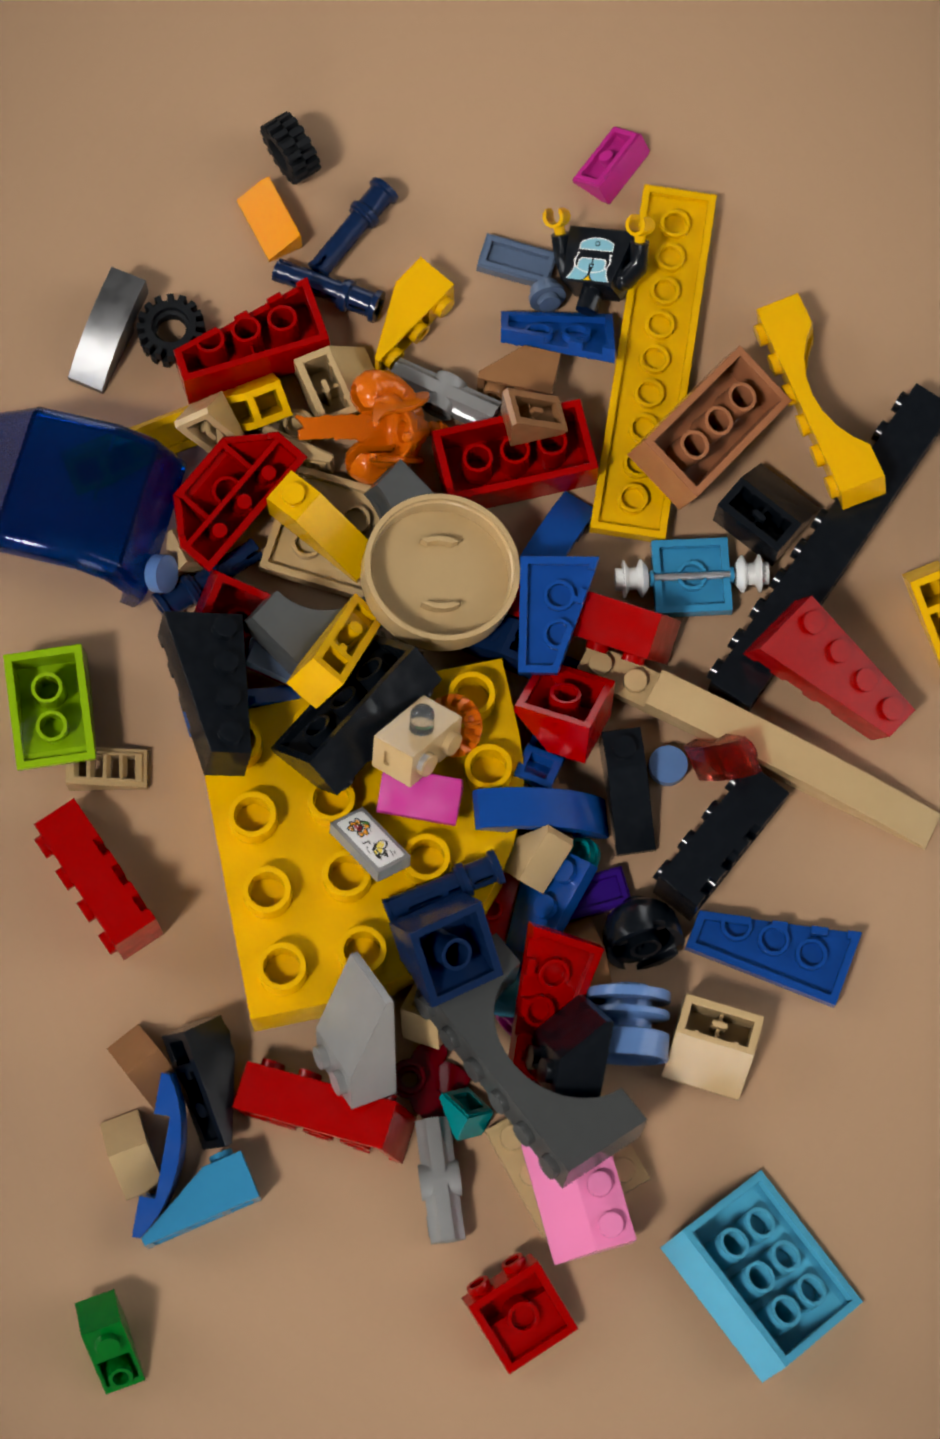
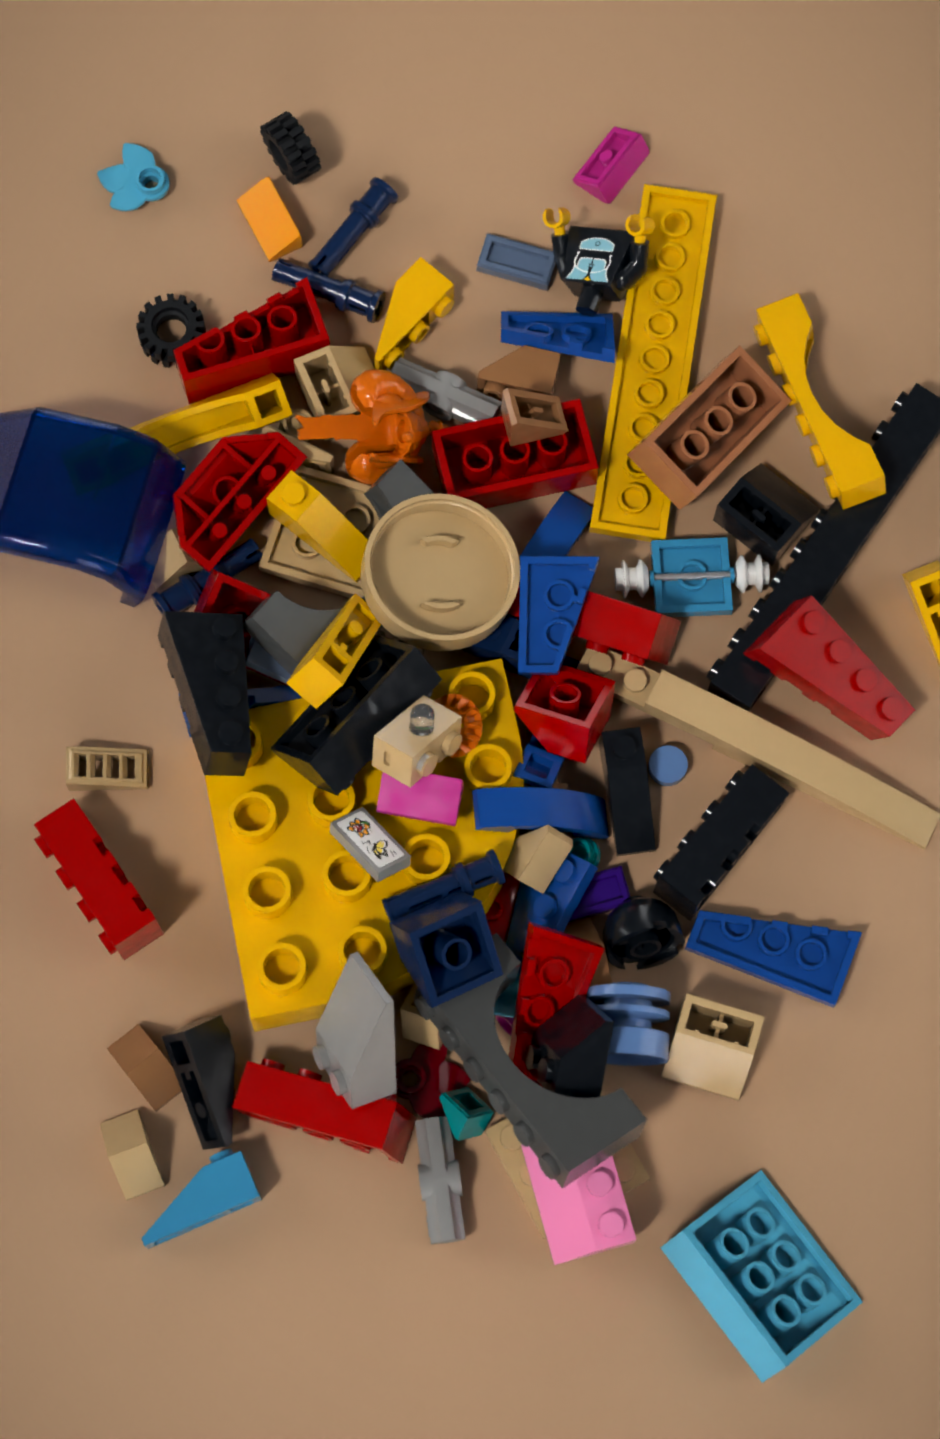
lime slope [3,644,97,771] -> none
flat silver slope [68,267,149,394] -> none
green slope [75,1289,145,1395] -> none
blue slope [132,1071,187,1238] -> none
medium blue tile [144,554,178,594] -> none
tan slope [174,391,245,453] -> none
red plate [462,1253,578,1375] -> none
sand blue plate [529,278,566,312] -> none
clear red slope [683,734,762,781] -> none
none -> medium azure plate [97,143,170,212]

